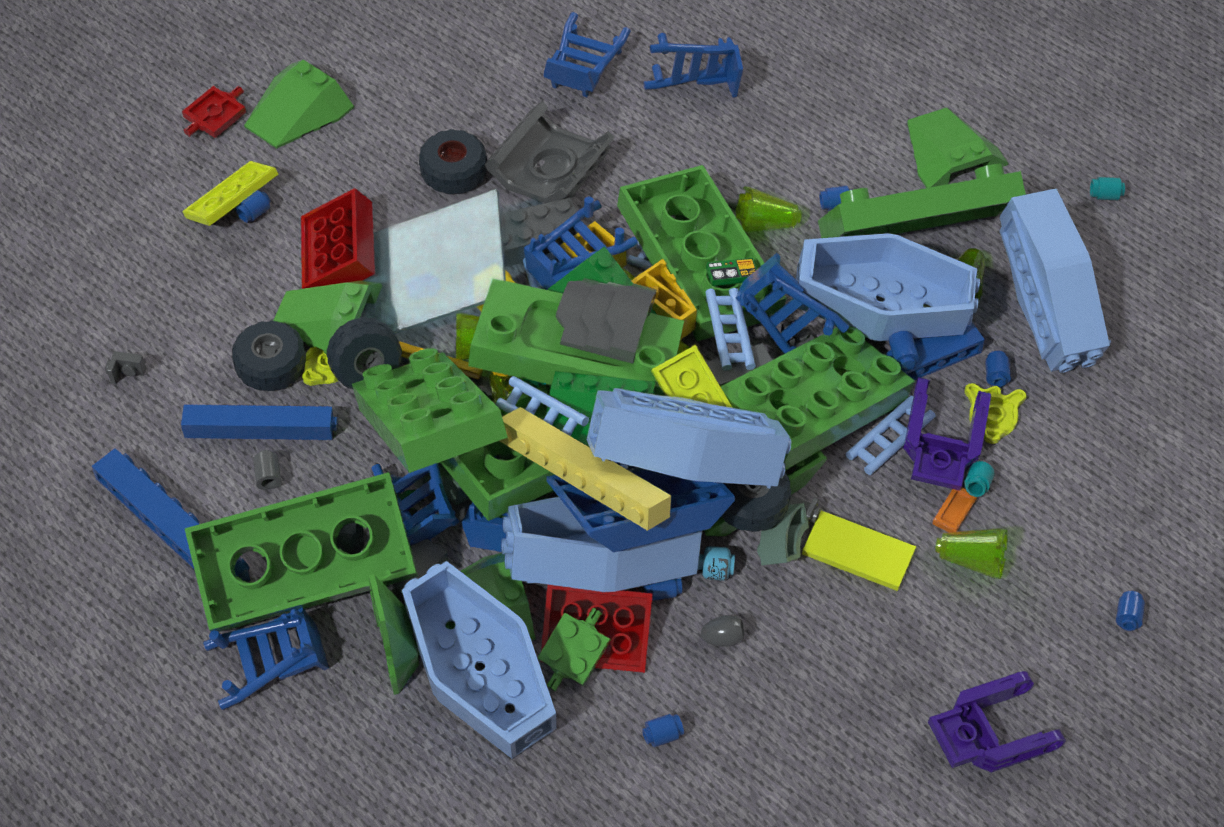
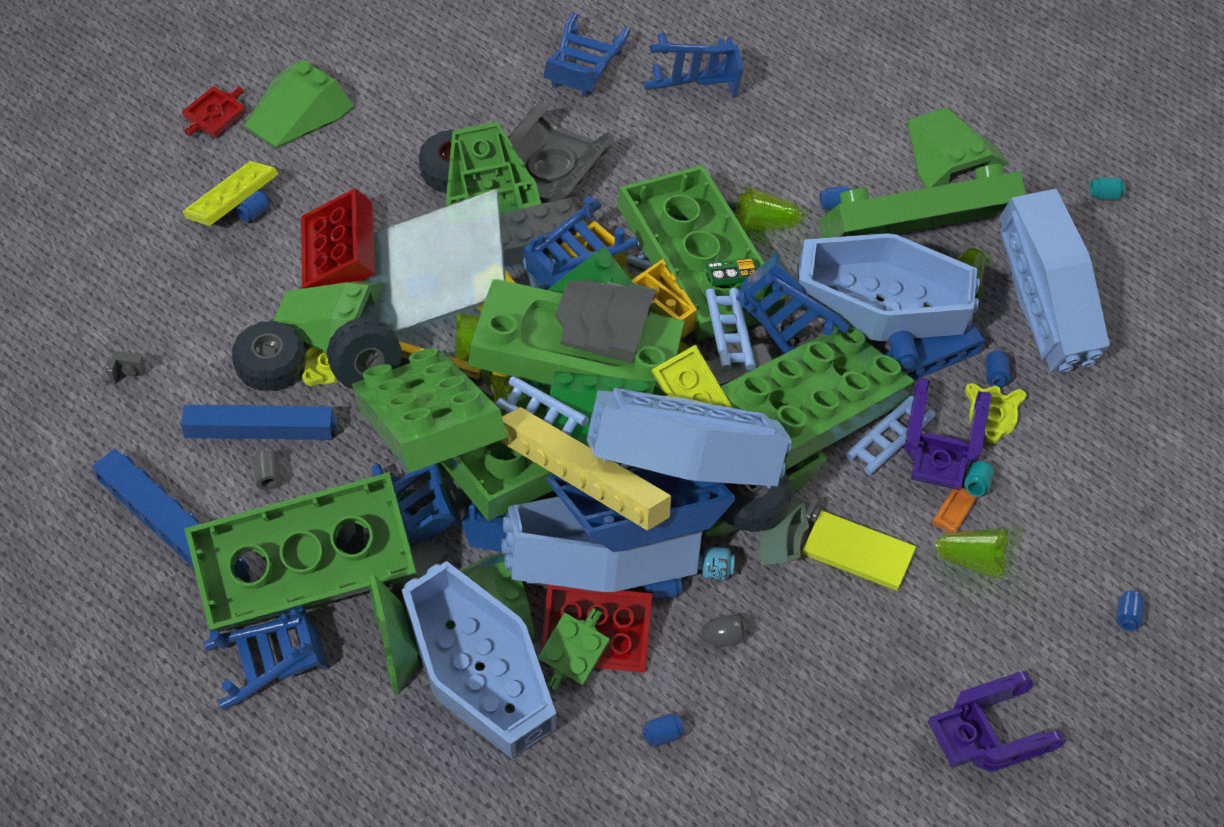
none -> bright green wedge [446,122,541,225]

